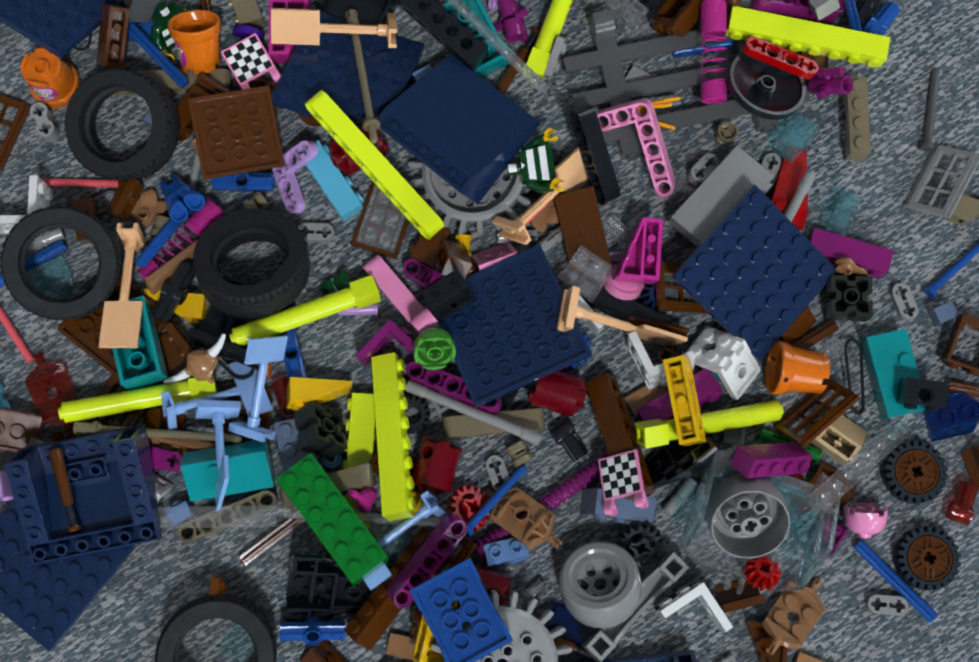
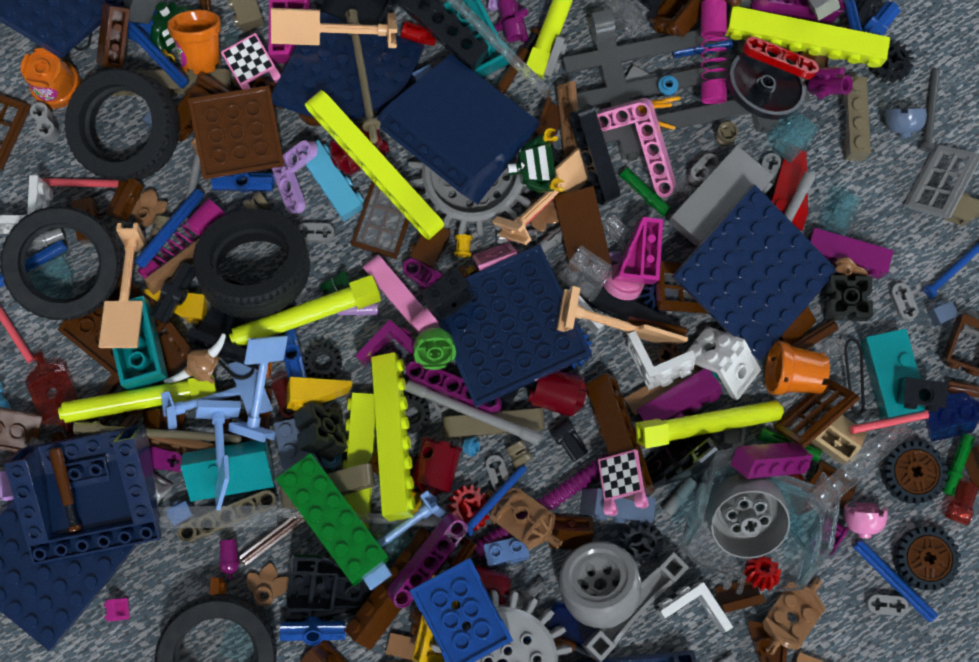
blue piece [159,173,205,223] -> none
dark purple piece [231,25,264,44] -> none
dark pink rock [347,487,377,514] -> none
reddish brown brick [435,239,473,279] -> none
yellow brick [663,355,706,446] -> none
none -> dark pink tile [103,598,129,622]
none -> magenta piece [218,539,240,580]
none -> medium nougat plate [246,563,288,606]
none -> black tyre [304,343,342,379]
none -> red hinge [401,21,437,46]
none -> dark azure plate [463,436,480,457]
none -> reddish brown panel [534,97,561,146]
none -> reddish brown panel [550,515,593,550]
none -> medium nougat tile [557,81,578,159]
none -> green pin [620,167,672,217]
none -> dark azure plate [658,76,678,96]
none -> coral bar [849,411,929,434]
none -> black gear [871,40,914,83]
none -> sand blue cylinder [885,108,927,137]
none -> green pin [942,433,976,497]

